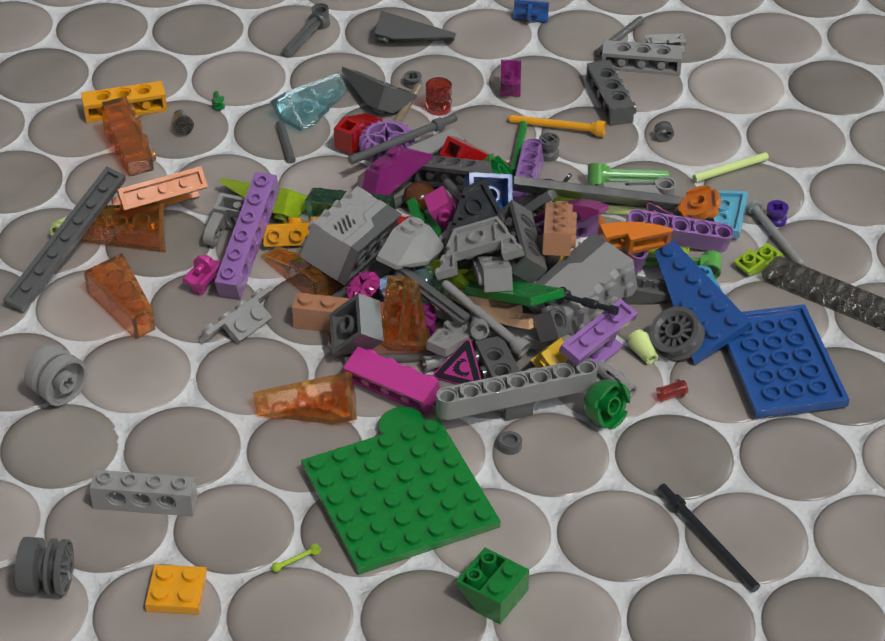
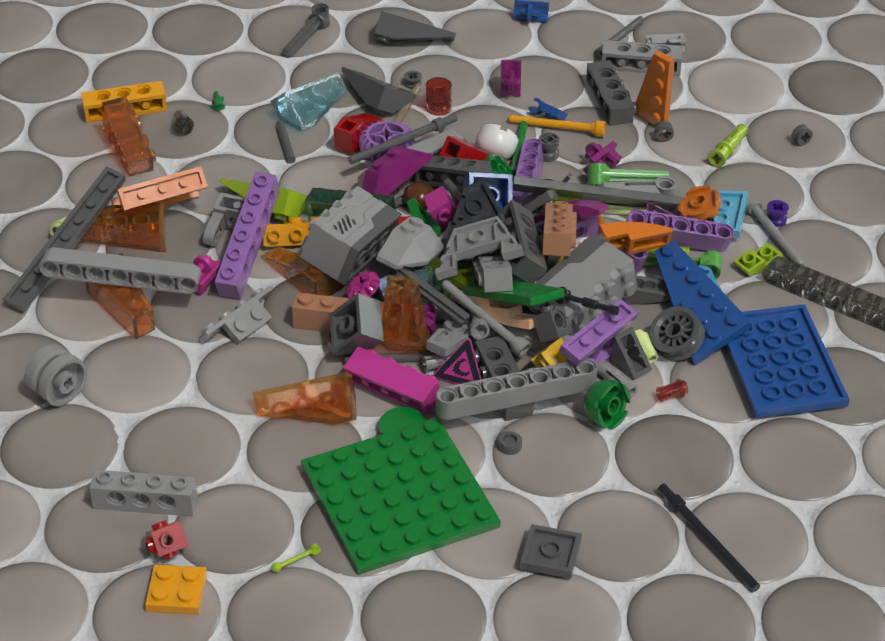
dark grey wheel [15,537,74,595] -> none
green slope [456,547,529,624] -> none
yellowish green bar [692,152,769,183] -> none
none -> light grey beam [39,247,202,294]
none -> brick [145,520,188,560]
none -> white cylinder [475,124,519,161]
none -> dark grey plate [520,524,582,579]
none -> blue plate [529,98,568,121]
none -> magenta hips [583,141,622,175]
none -> dark grey slope [610,327,652,380]
none -> orange wing [634,50,675,126]
none -> lime pin [708,124,749,167]
none -> dark grey bush [792,124,813,146]

